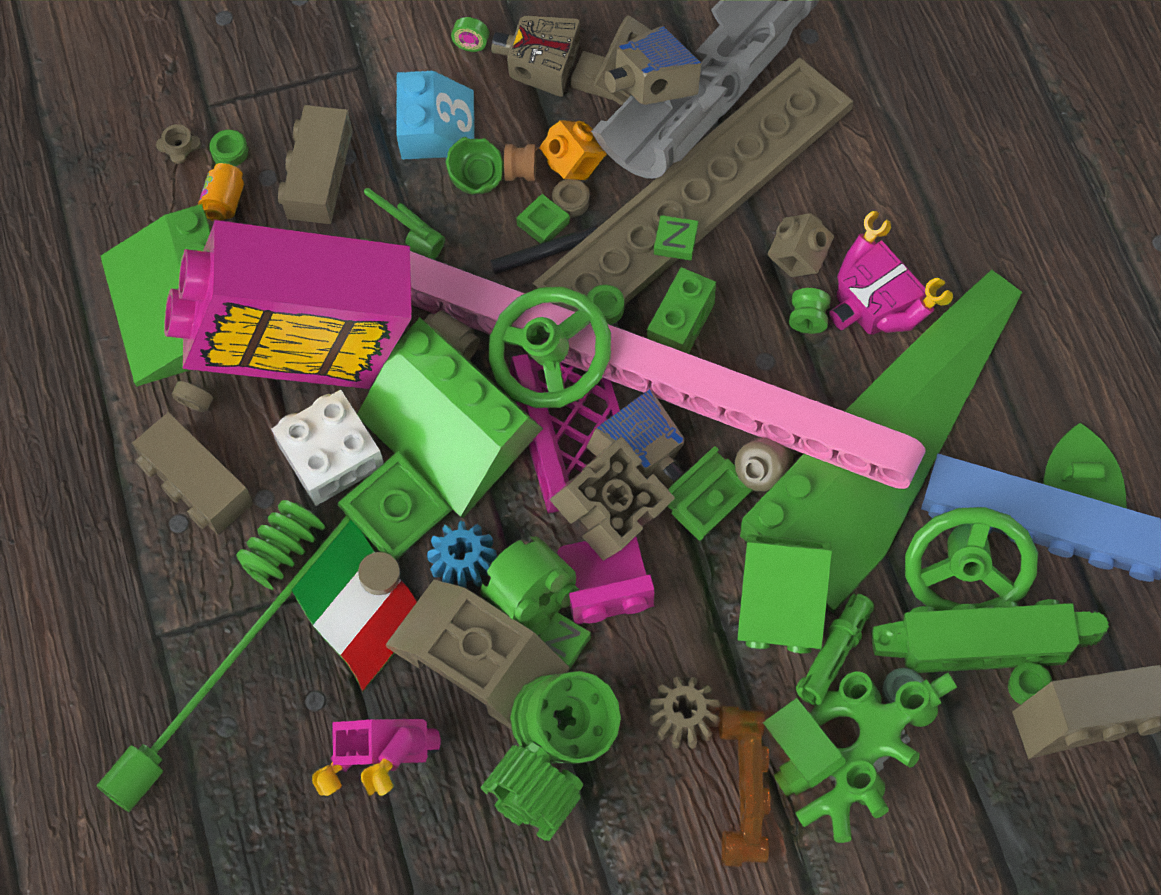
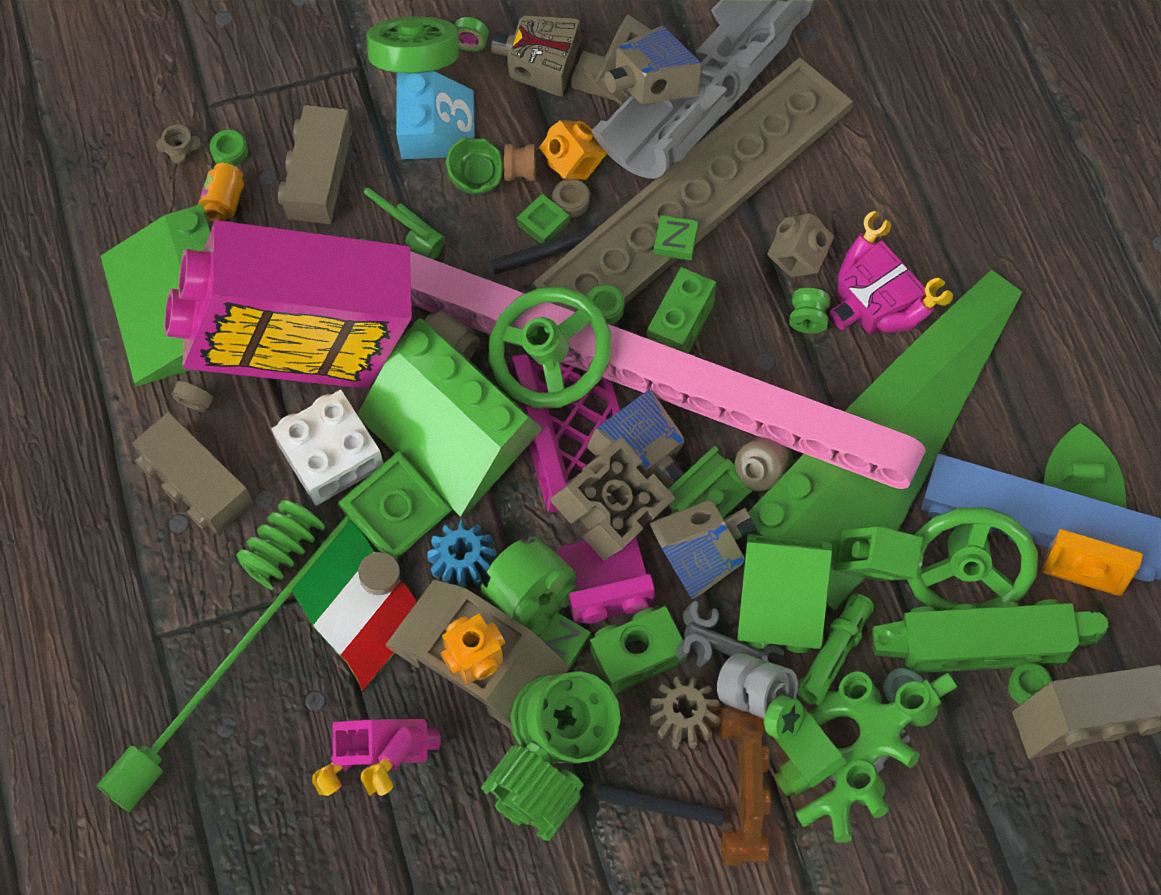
none -> bright green wheel [366,16,459,73]
none -> light orange brick [440,613,505,685]
none -> bright green brick [590,606,687,695]
none -> black bar [596,783,725,826]
none -> dark tan torso [650,501,757,600]
none -> dark grey bar [676,601,785,667]
none -> light grey wheel [717,652,798,719]
none -> bright green tile [764,695,803,741]
none -> bright green brick [835,526,923,581]
none -> light orange tile [1041,529,1143,596]

